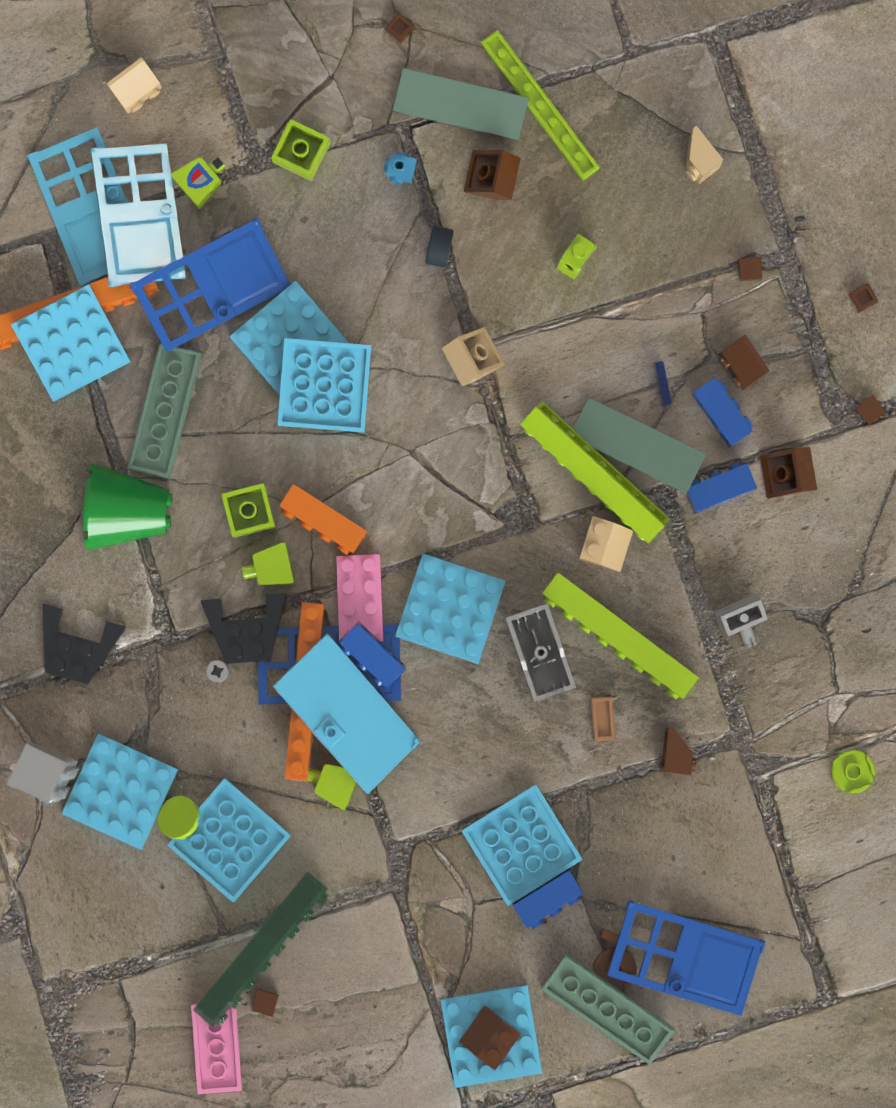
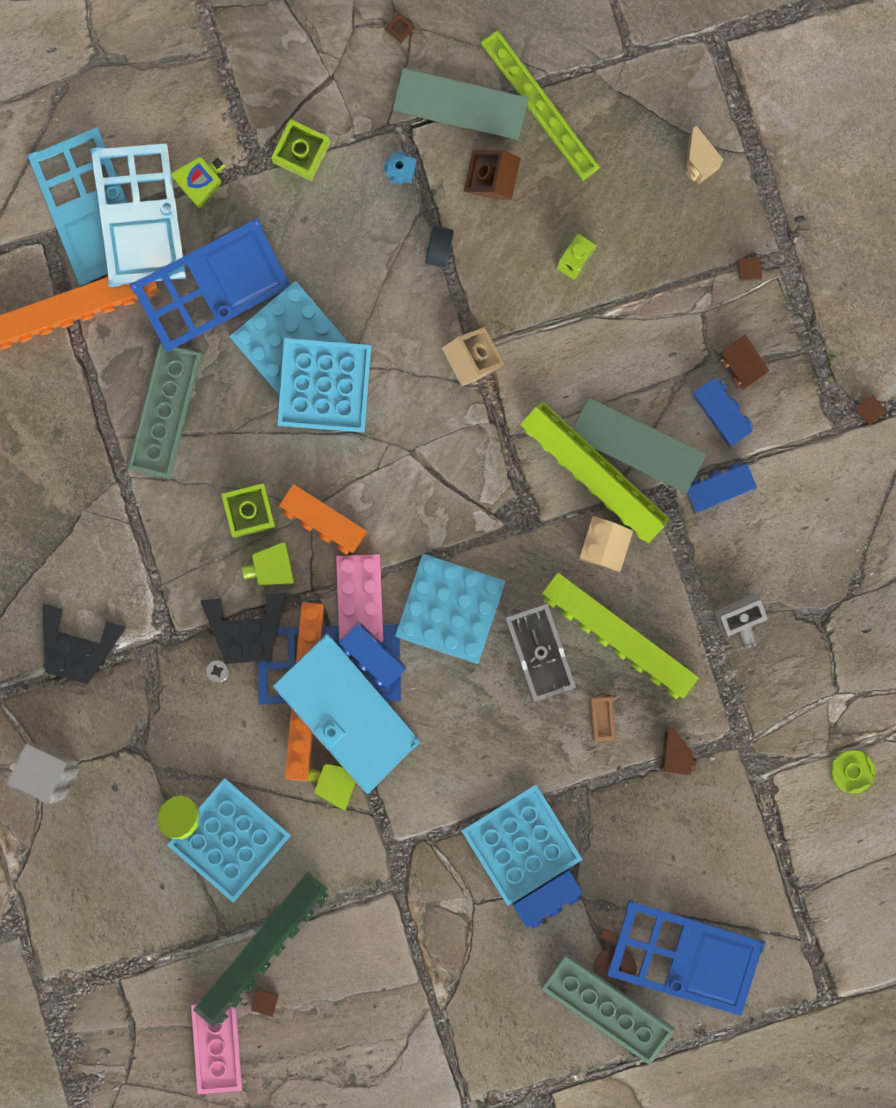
medium azure plate [11,284,131,402] -> none
medium azure plate [62,734,179,850] -> none
green cone [83,464,173,551] -> none
tan slope [107,57,162,114] -> none
medium azure plate [441,985,542,1088] -> none
reddish brown slope [459,1005,521,1070] -> none
clear blue tile [653,361,672,407] -> none
reddish brown slope [760,447,817,499] -> none
reddish brown tile [848,283,879,313] -> none

